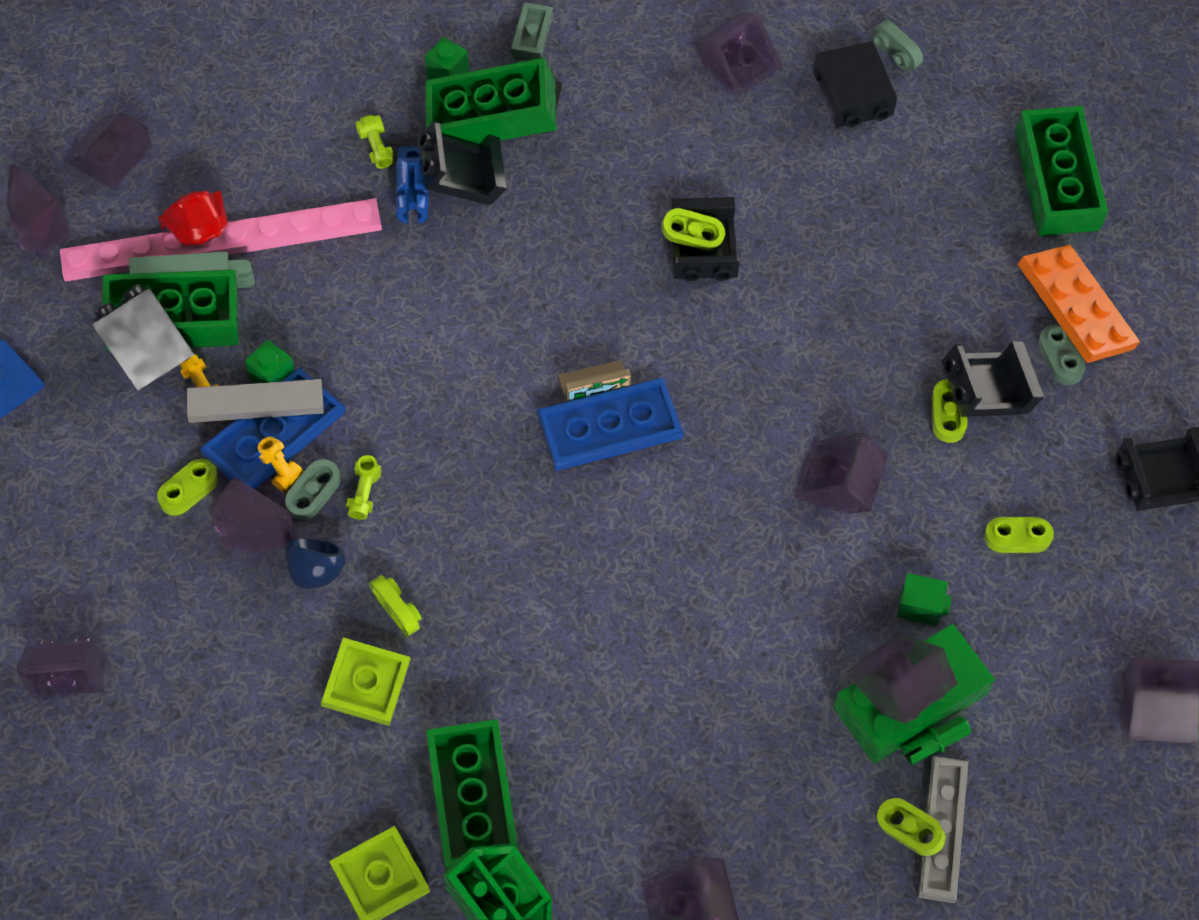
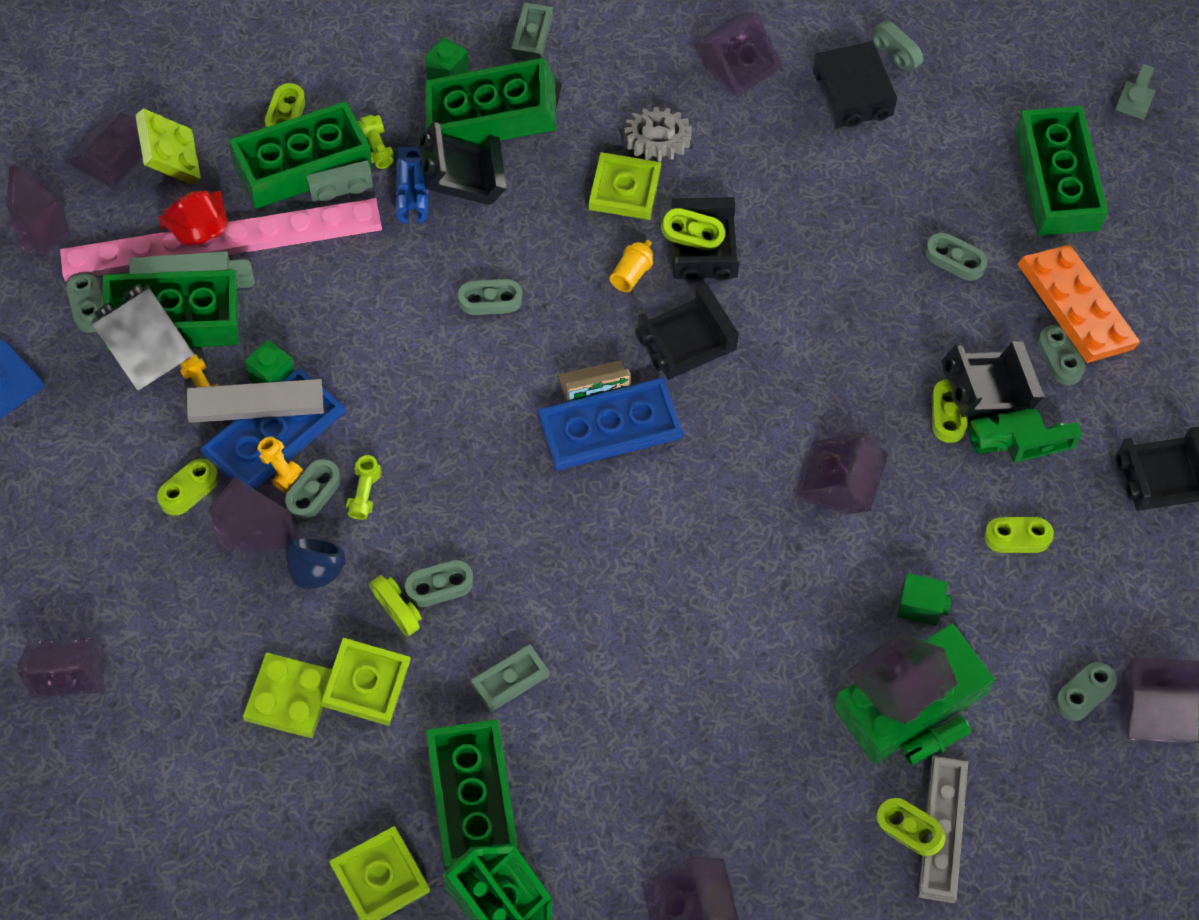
none -> sand green plate [66,273,102,333]
none -> lime plate [136,108,201,185]
none -> green brick [229,101,371,209]
none -> lime plate [243,653,332,738]
none -> lime plate [265,83,306,127]
none -> sand green plate [306,160,373,202]
none -> sand green plate [405,560,474,607]
none -> sand green plate [458,279,523,315]
none -> sand green plate [471,644,550,713]
none -> lime plate [589,152,662,220]
none -> yellow piece [610,240,653,292]
none -> light grey gear [624,107,692,162]
none -> black panel [635,284,739,380]
none -> sand green plate [925,233,987,281]
none -> green plate [968,409,1082,463]
none -> sand green plate [1055,662,1117,721]
none -> sand green plate [1115,64,1155,120]

